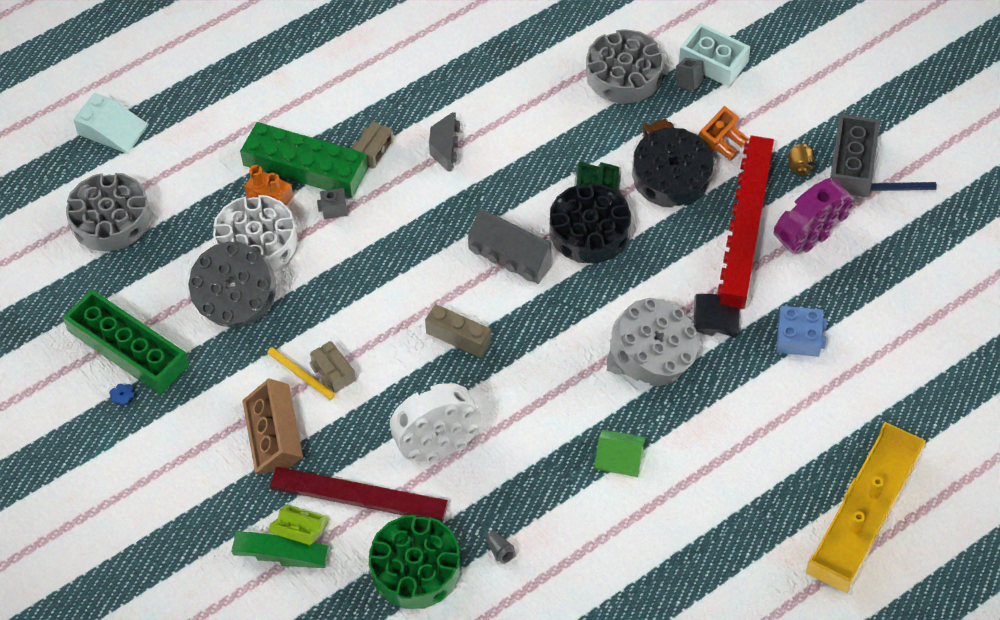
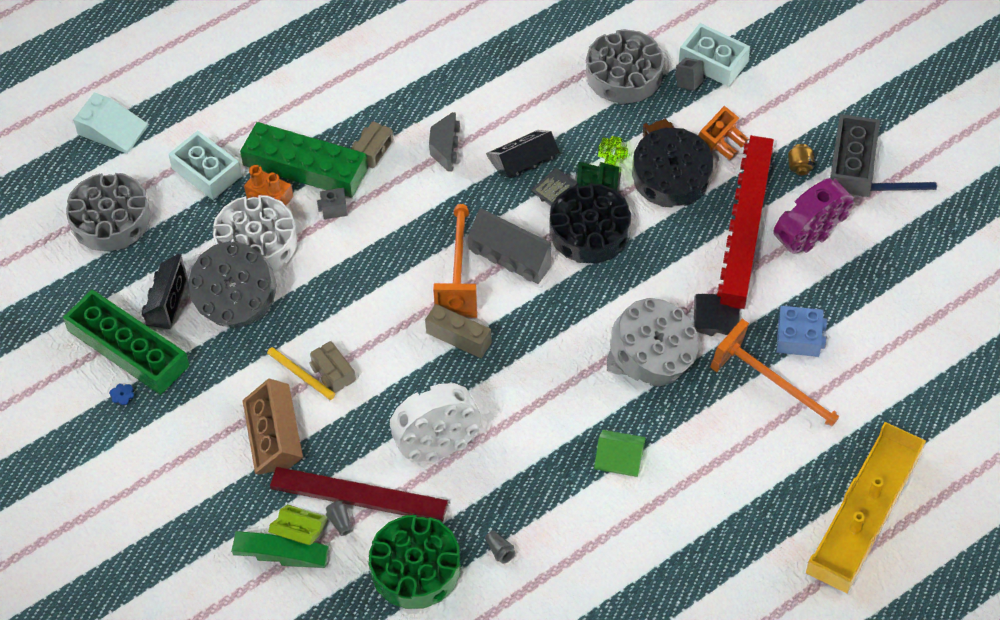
none -> black slope [142,254,188,330]
none -> light aqua brick [168,130,242,200]
none -> dark grey cone [326,501,352,536]
none -> orange tile [433,204,477,318]
none -> black slope [486,130,560,179]
none -> piece [531,168,579,206]
none -> clear neon green brick [598,136,628,166]
none -> orange tile [710,318,840,426]

